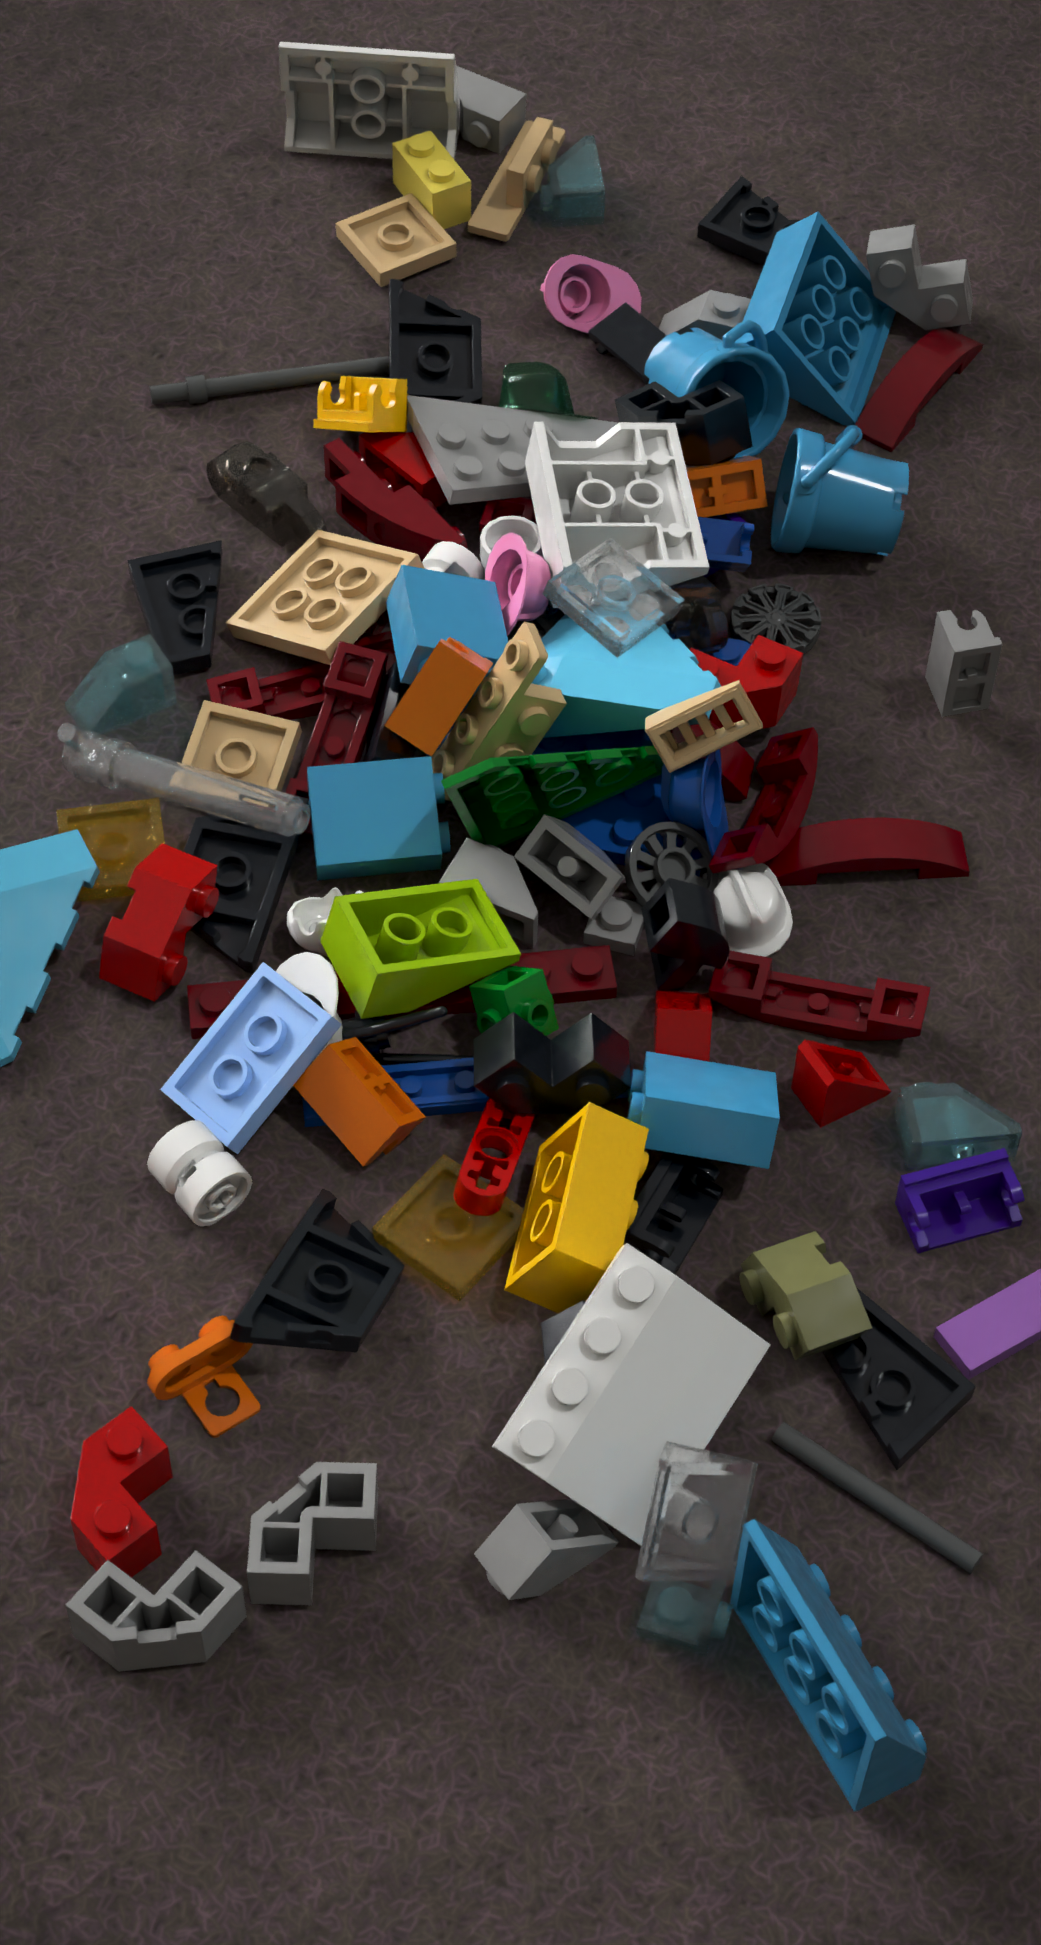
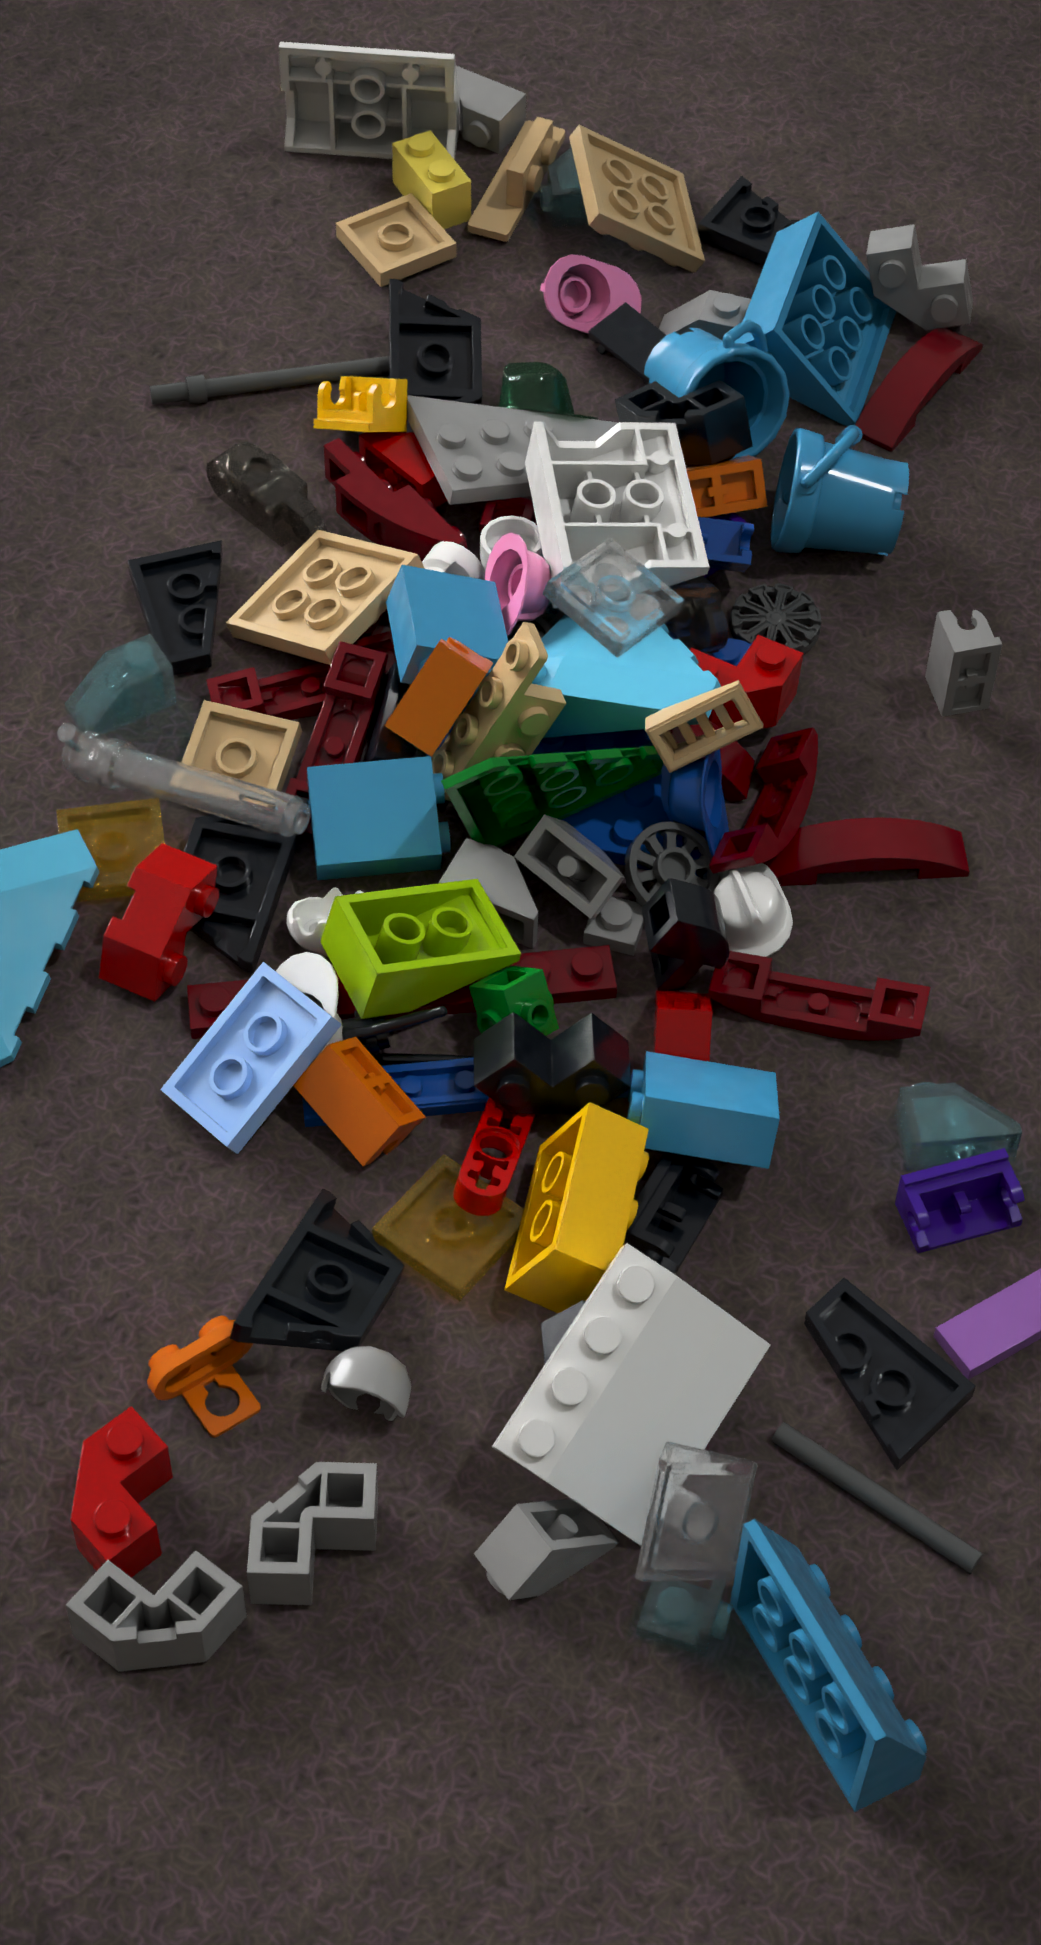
white wheel [147,1120,252,1226] -> none
olive brick [739,1231,872,1361] -> none
red slope [791,1039,892,1128] -> none
none -> light grey hair [321,1346,411,1421]
none -> tan plate [569,125,705,272]

